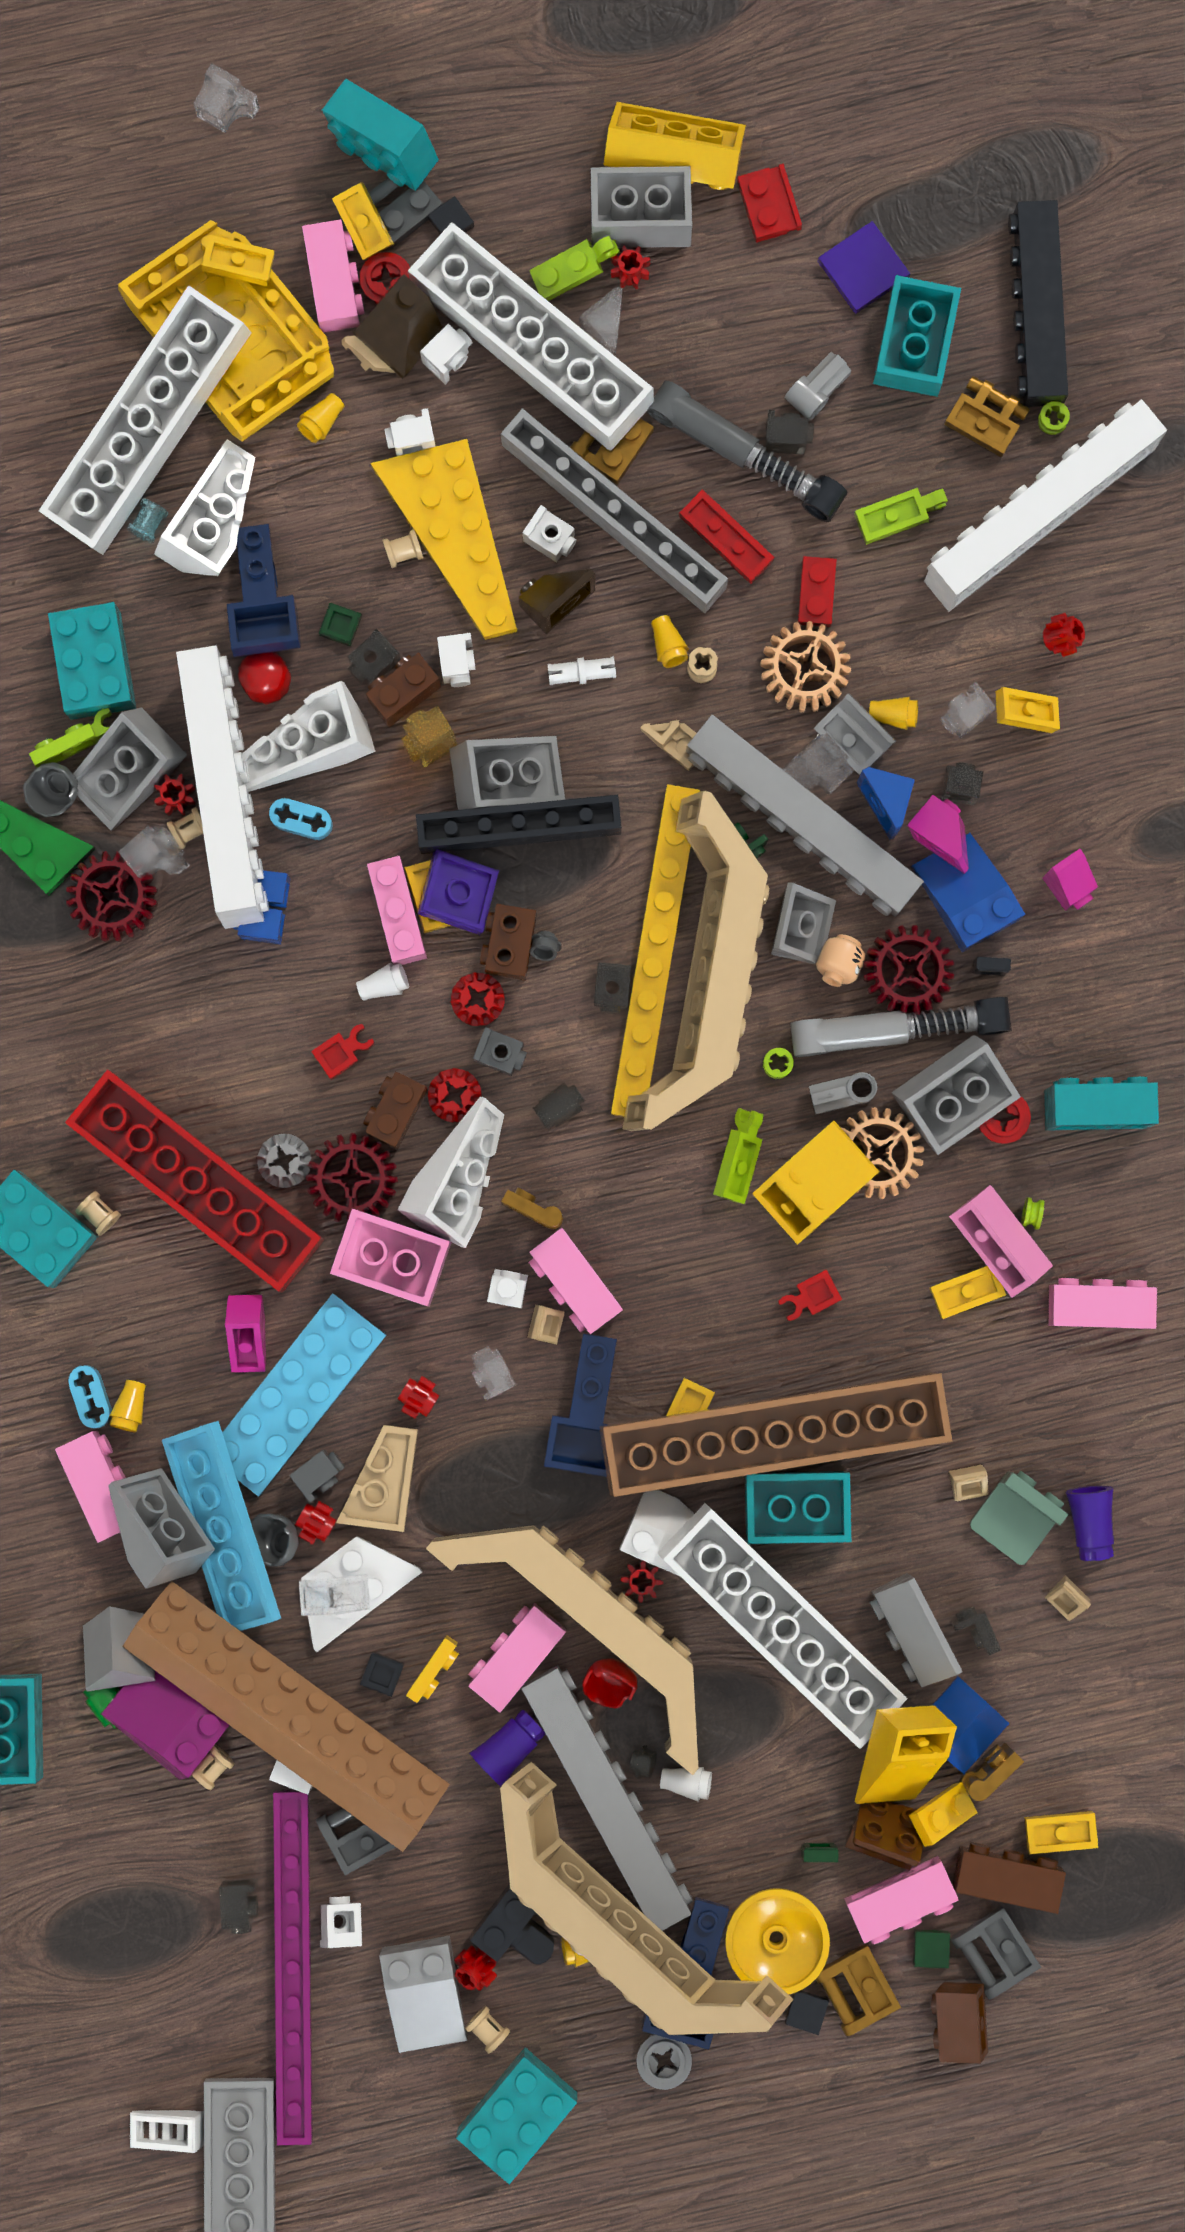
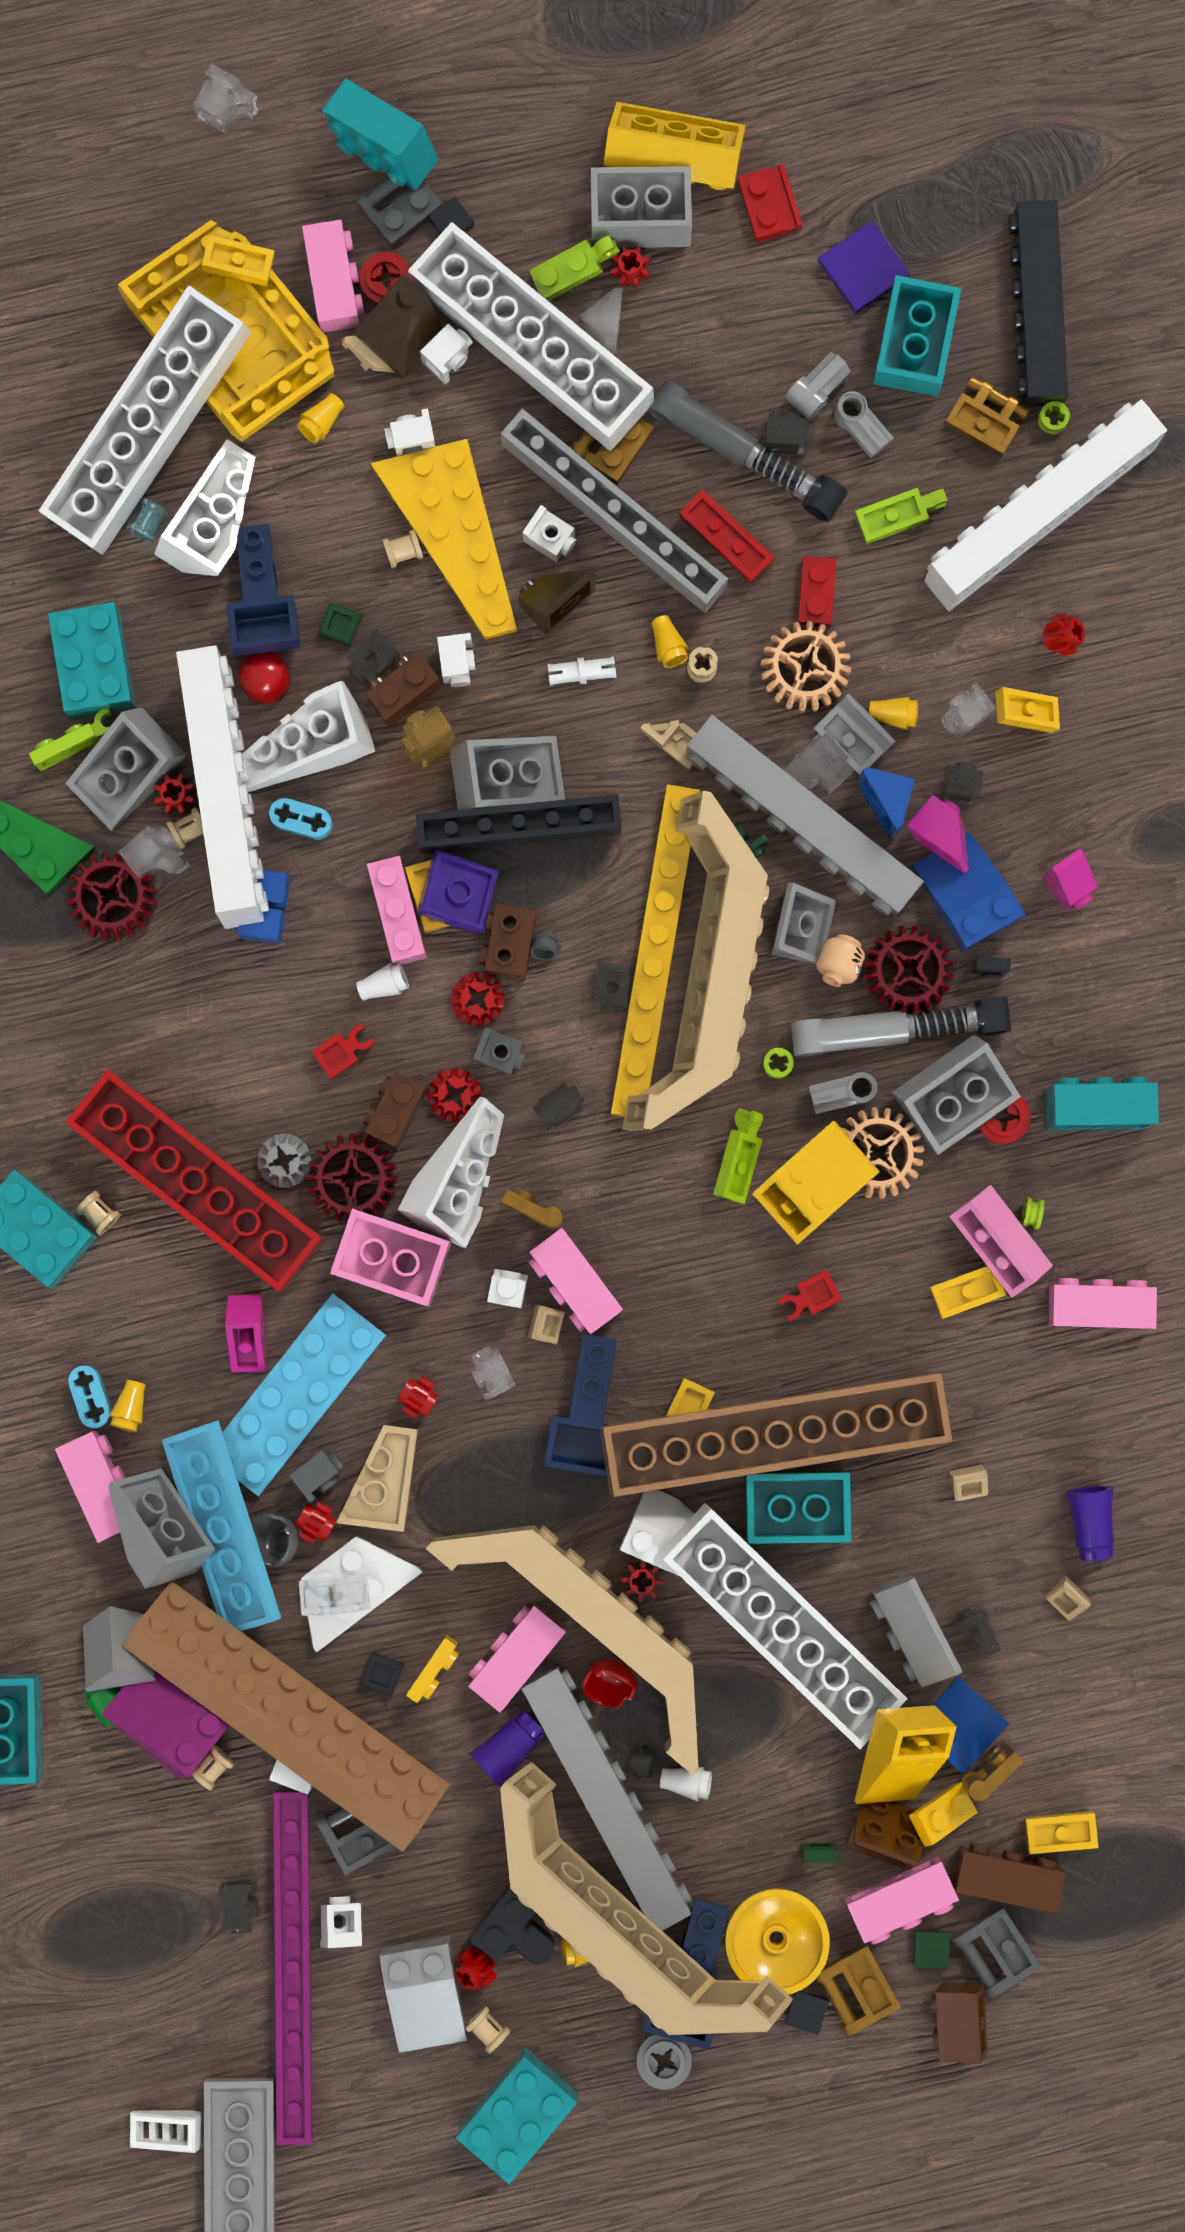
dark grey hair [23,762,78,817] -> none
yellow plate [332,182,394,260] -> none
sand green bracket [970,1471,1069,1565] -> none
none -> light grey piece [833,391,894,459]

